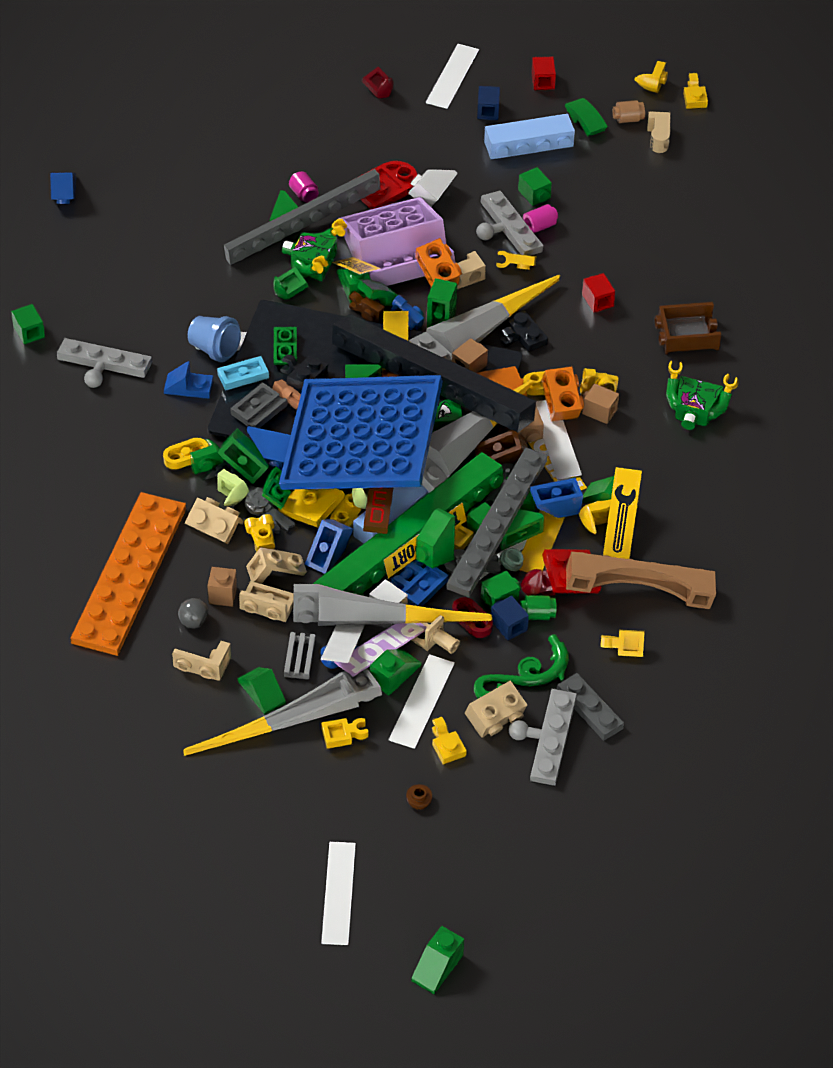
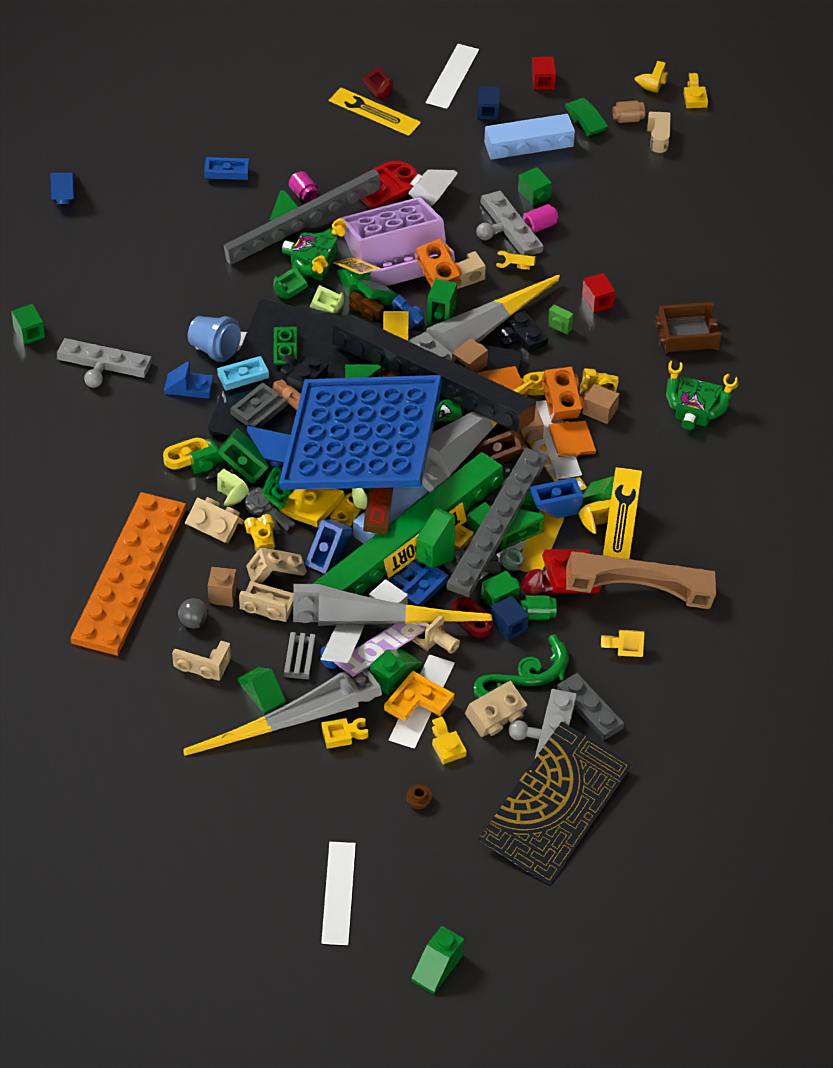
none -> blue plate [204,157,249,180]
none -> yellowish green plate [310,285,345,315]
none -> yellow sticker [328,87,421,136]
none -> light orange plate [384,671,455,722]
none -> black sticker [478,722,632,885]
none -> bright green plate [548,305,573,335]
none -> orange piece [548,421,596,457]

